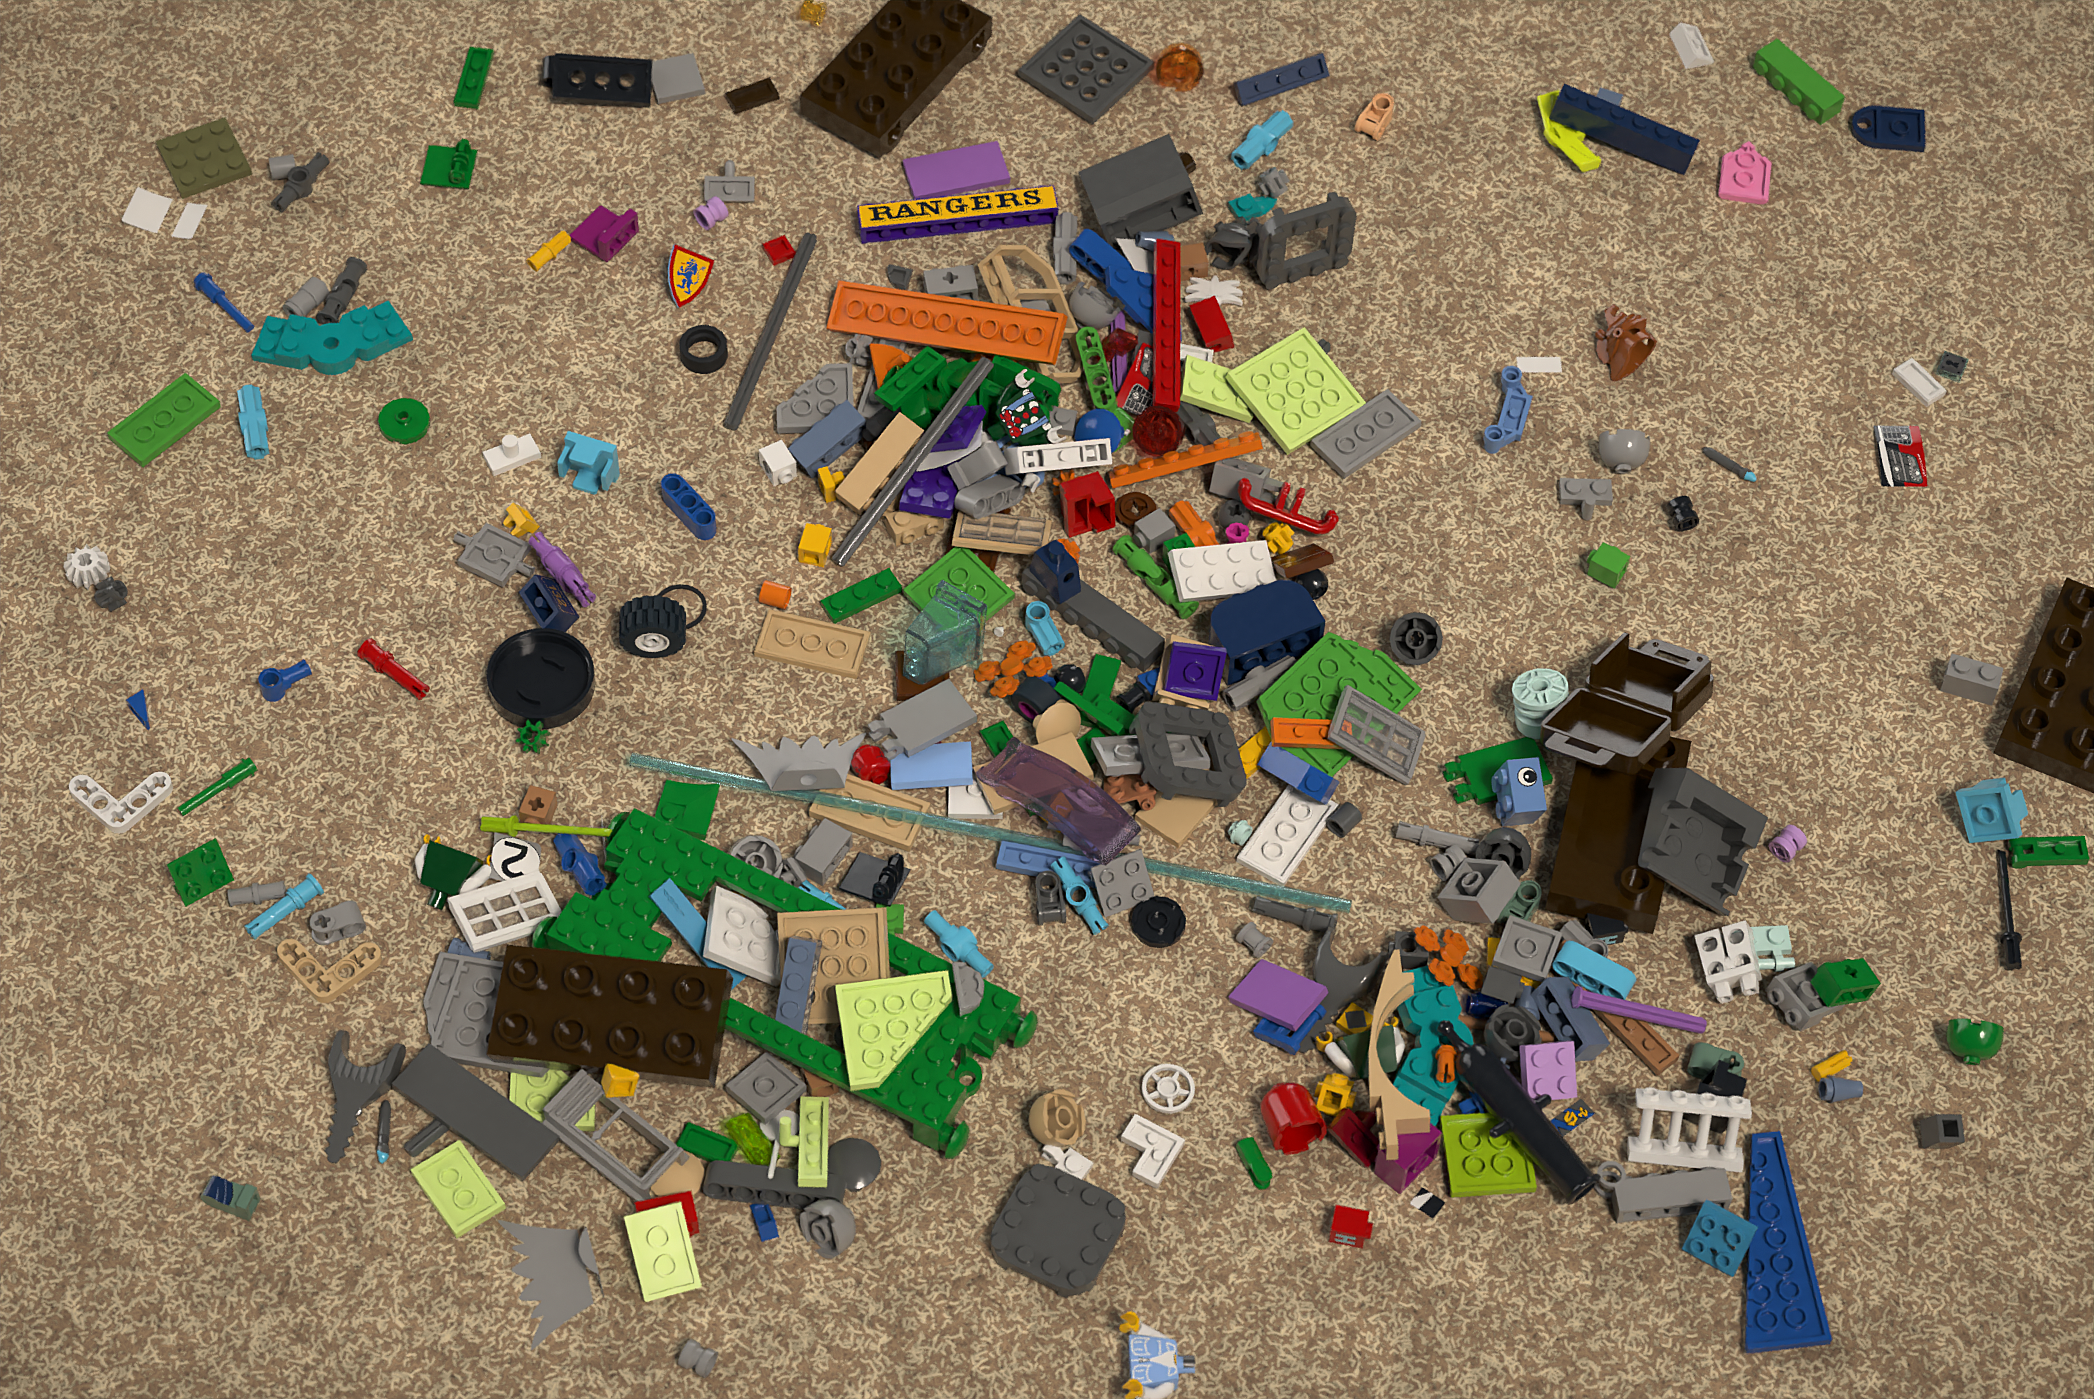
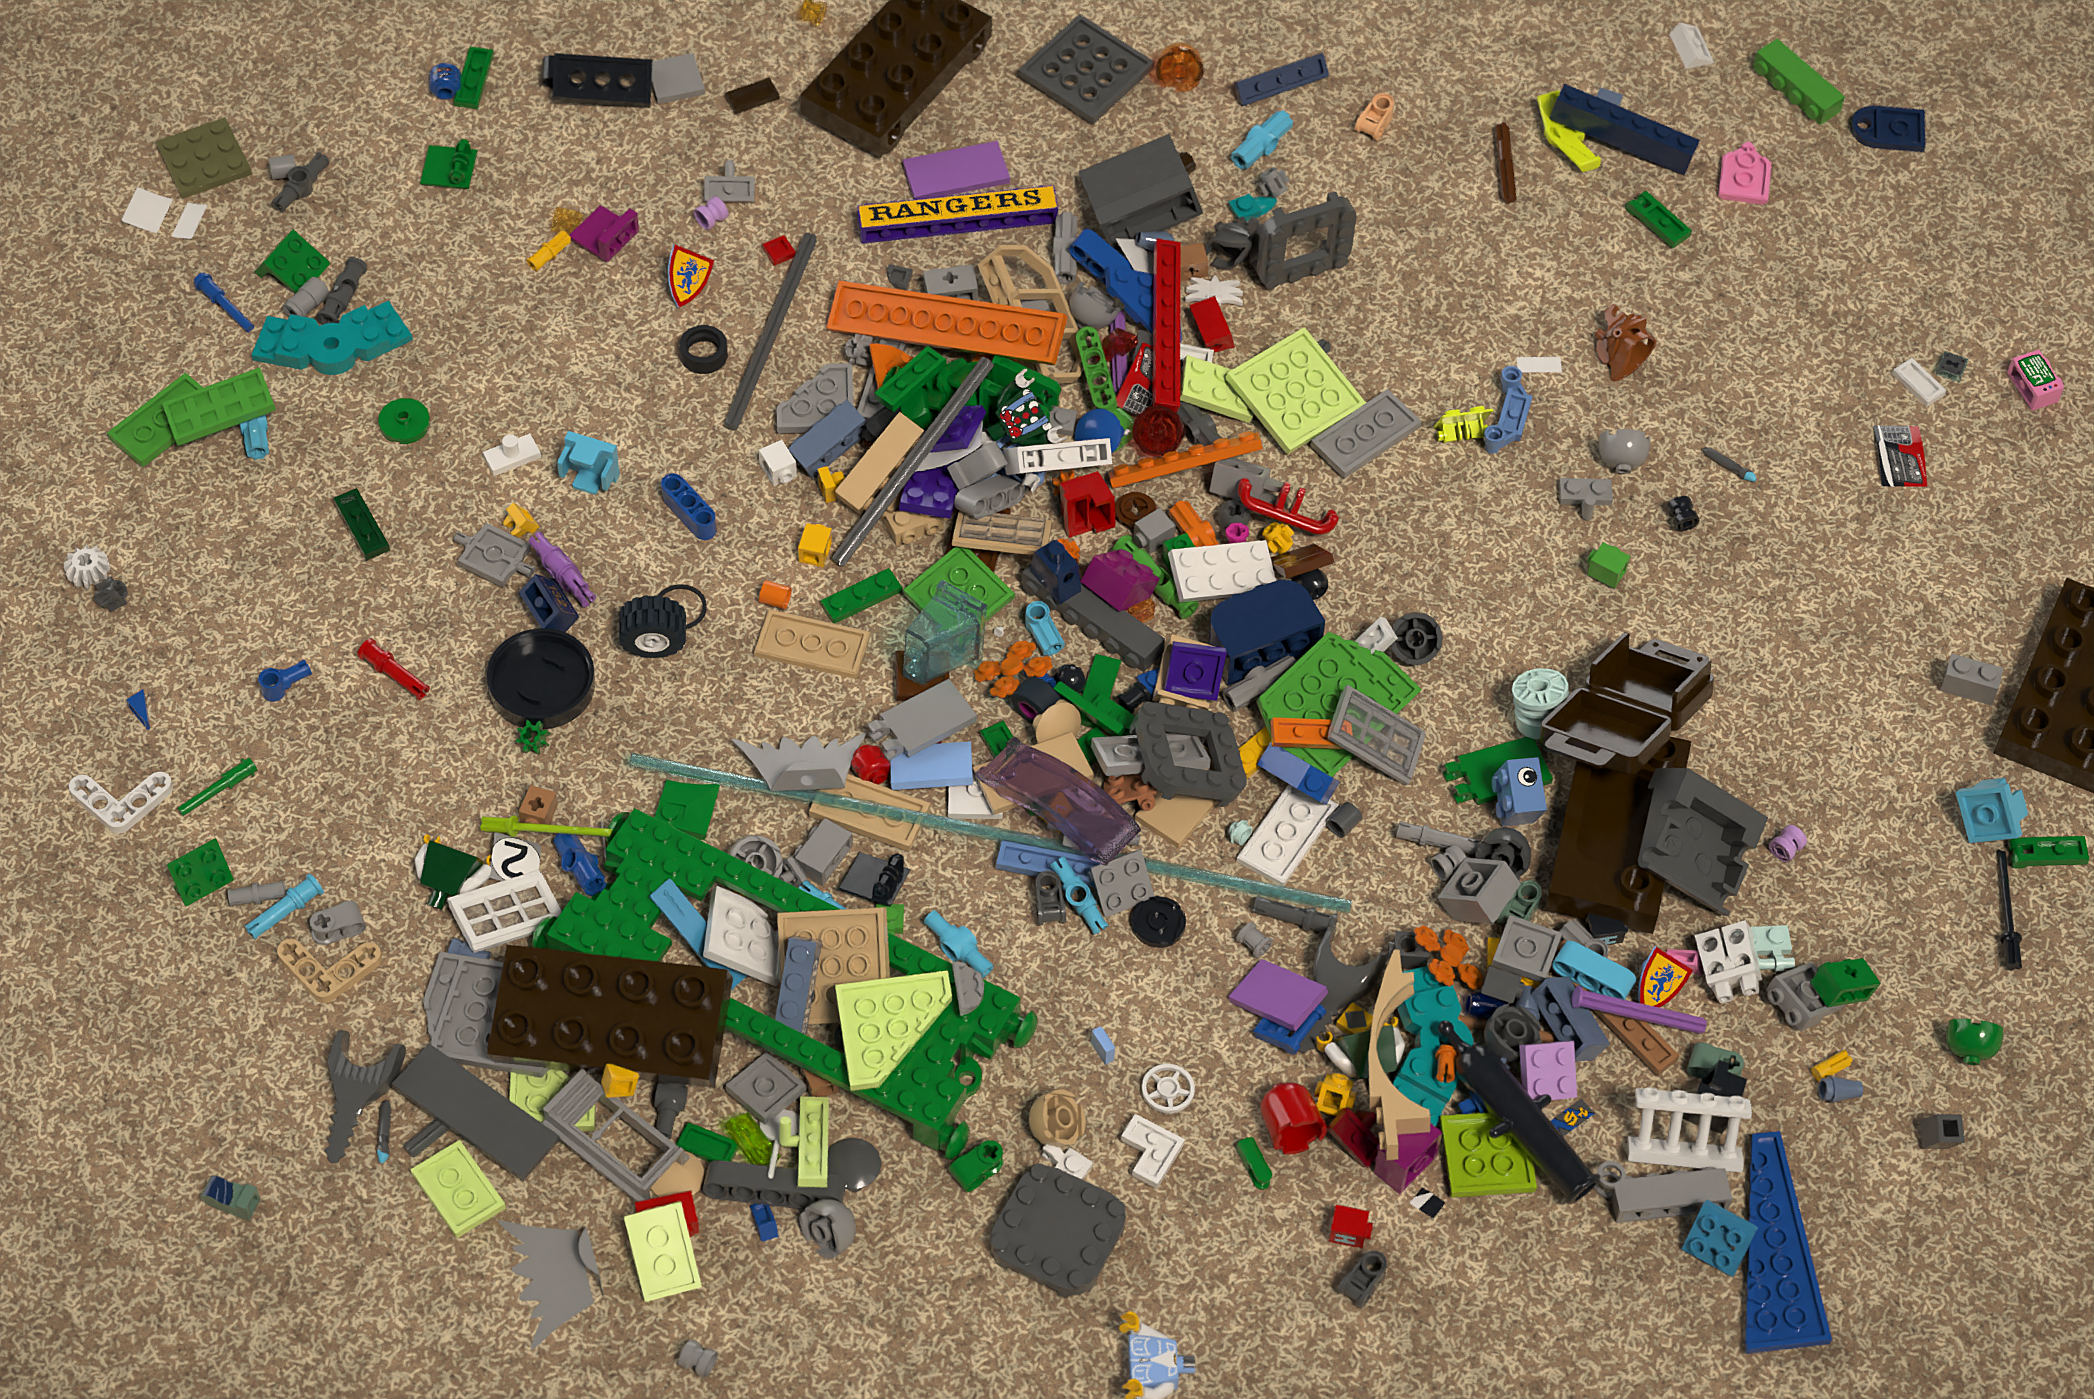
none -> bright green plate [162,367,276,446]
none -> green bracket [254,229,330,294]
none -> dark green plate [333,488,390,561]
none -> blue head [429,63,461,100]
none -> clear yellow slope [551,207,584,235]
none -> dark grey pin [655,1082,688,1140]
none -> green piece [949,1140,1003,1193]
none -> magenta brick [1080,549,1160,611]
none -> light blue tile [1091,1026,1115,1065]
none -> clear orange tile [1128,598,1155,623]
none -> dark grey piece [1337,1250,1387,1309]
none -> white plate [1355,617,1398,654]
none -> neon yellow hinge [1434,406,1493,443]
none -> reddish brown axle [1495,122,1517,204]
none -> green plate [1625,191,1692,248]
none -> shield [1638,946,1693,1008]
none -> bright pink piece [1666,949,1704,976]
none -> bright pink brick [2007,350,2064,411]

